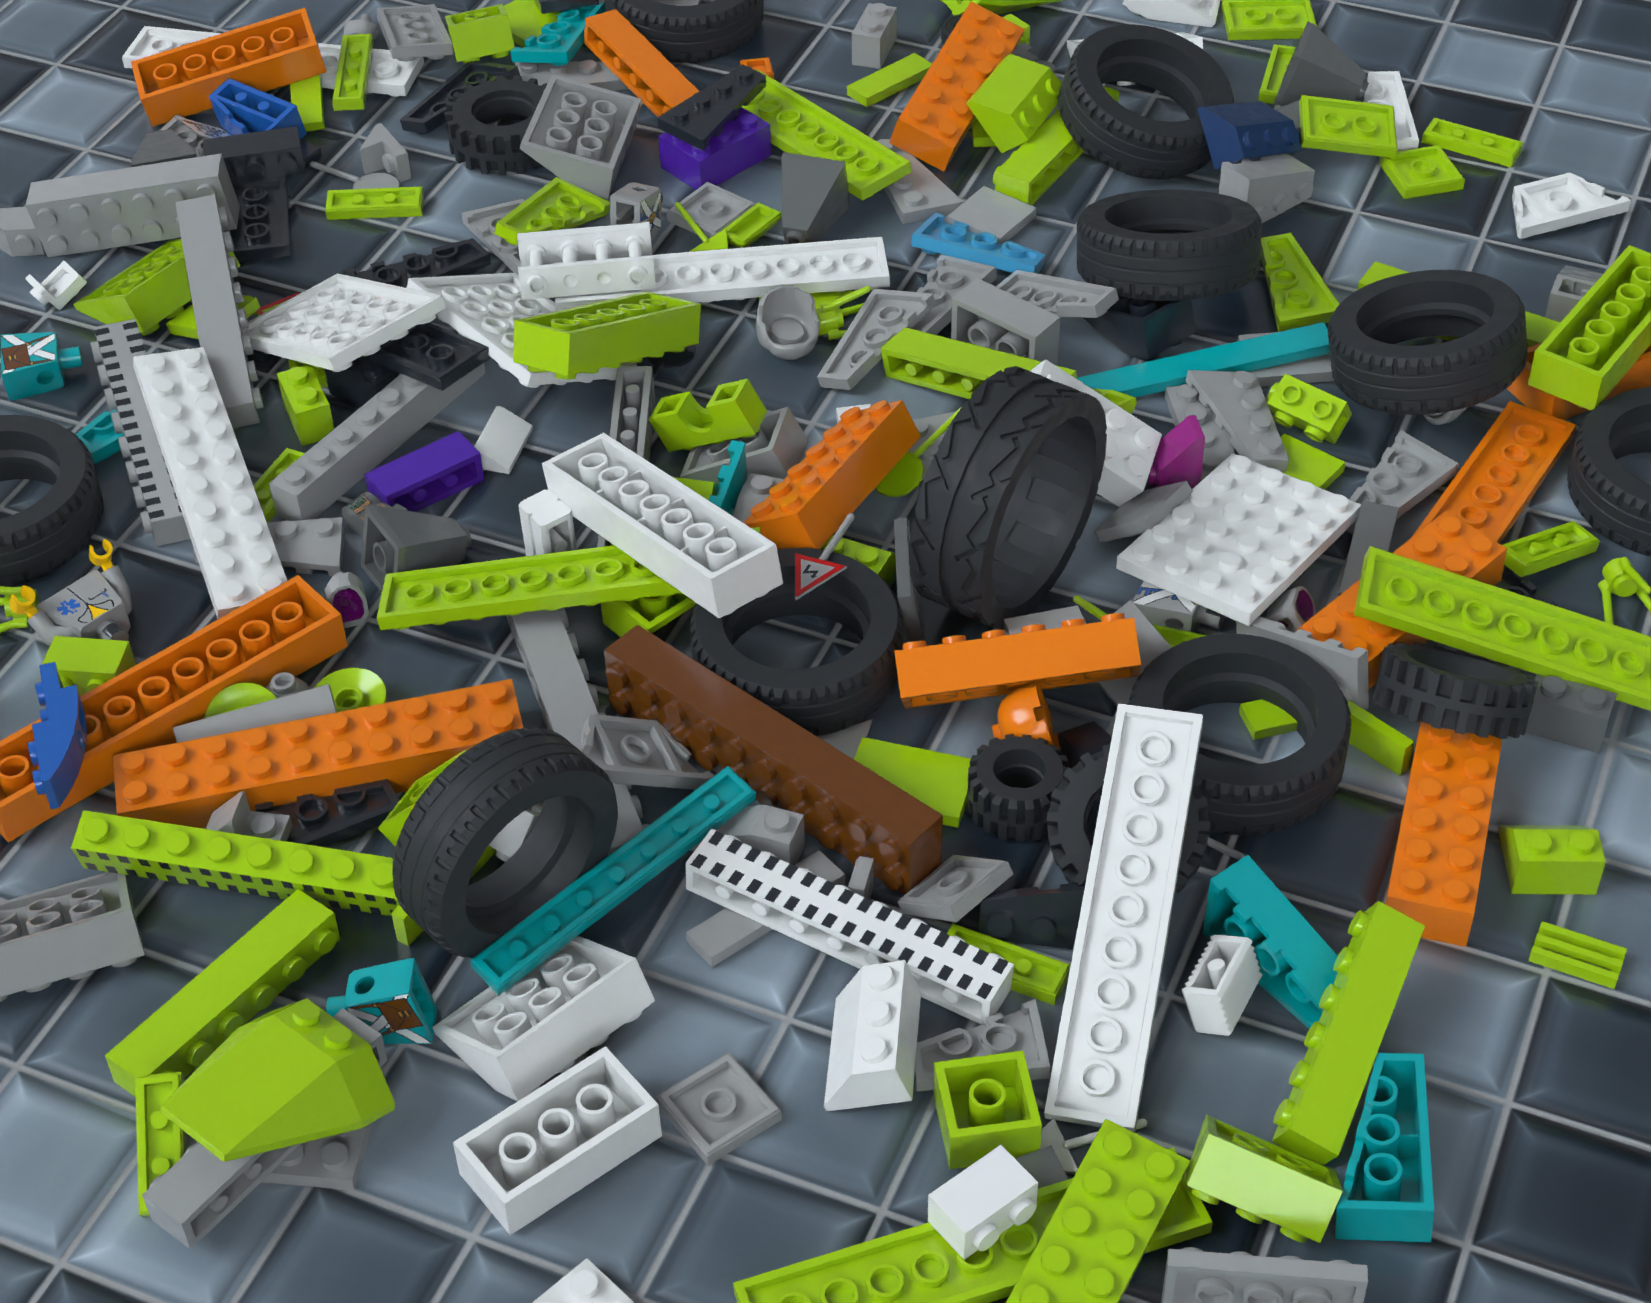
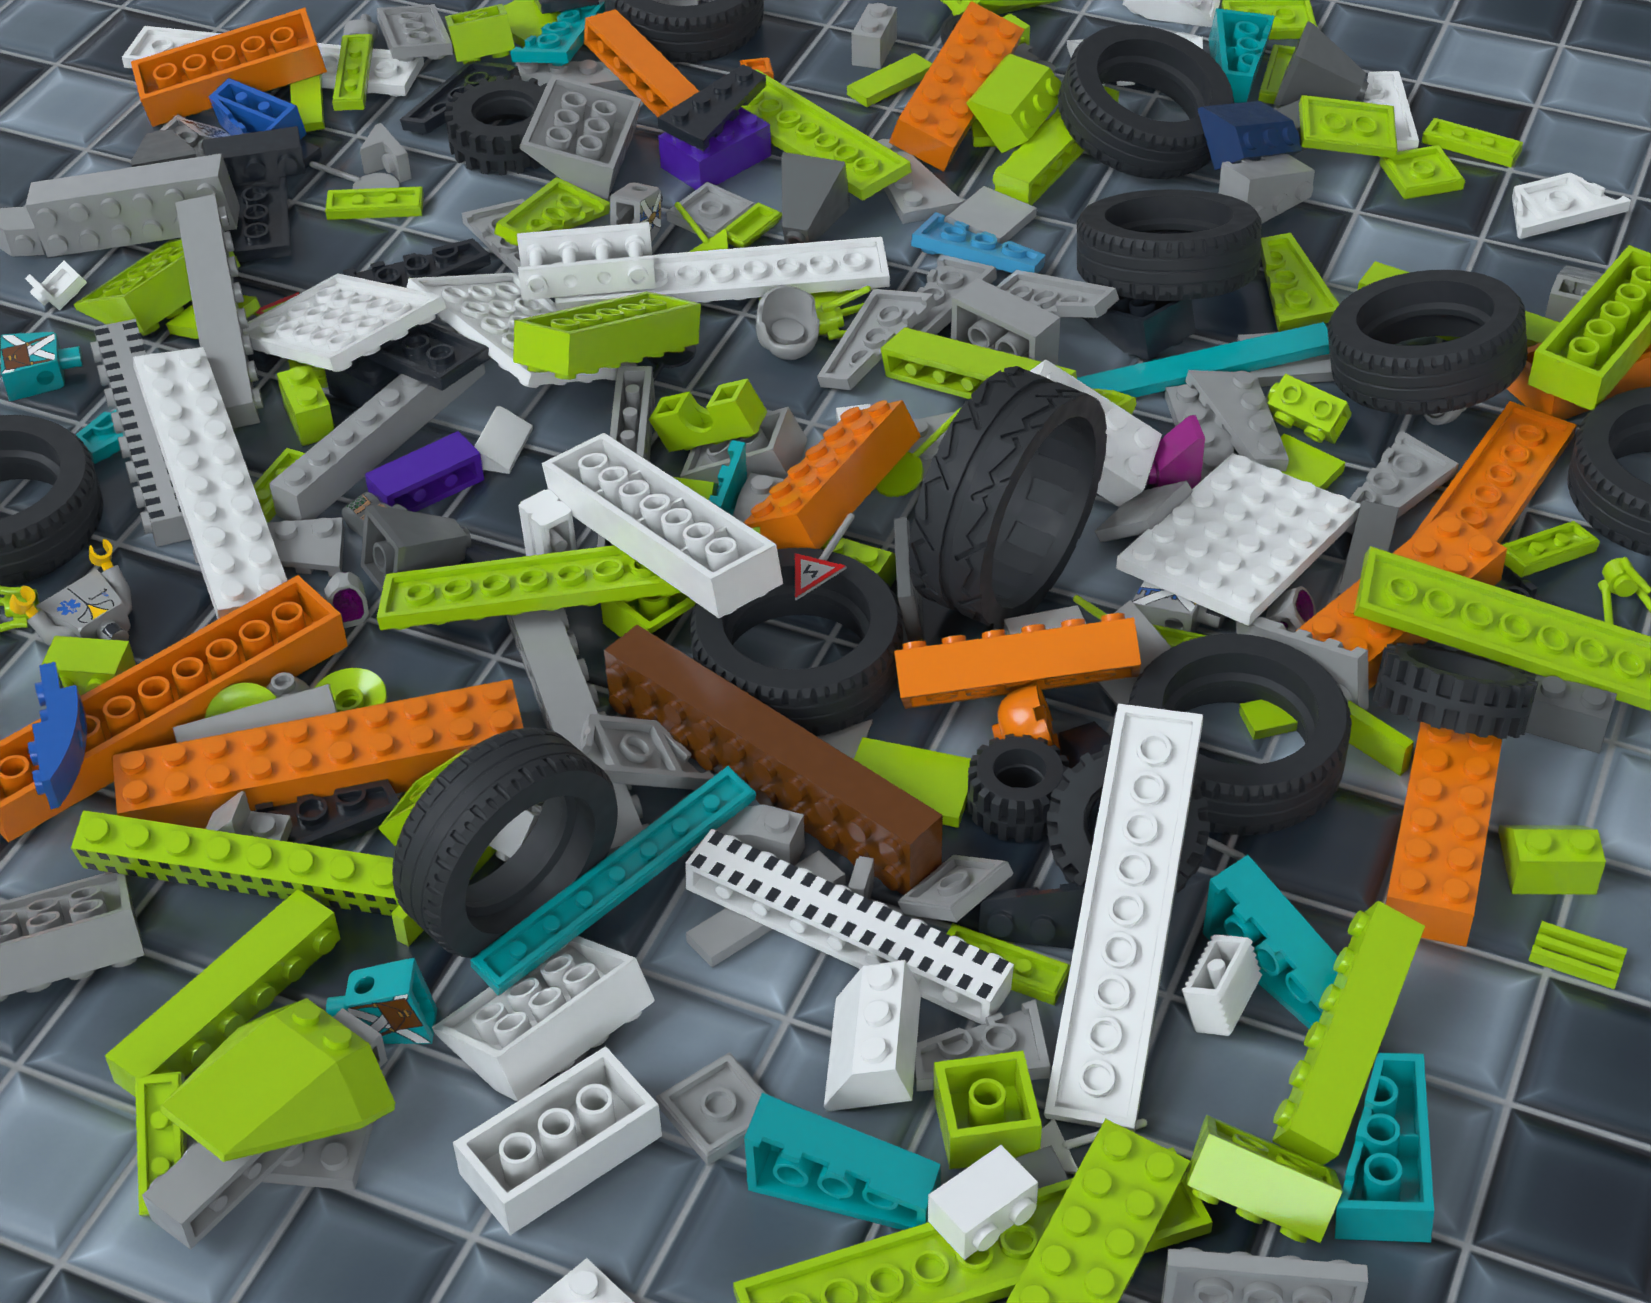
none -> teal wedge [744,1093,941,1230]
none -> teal wedge [1208,8,1275,103]

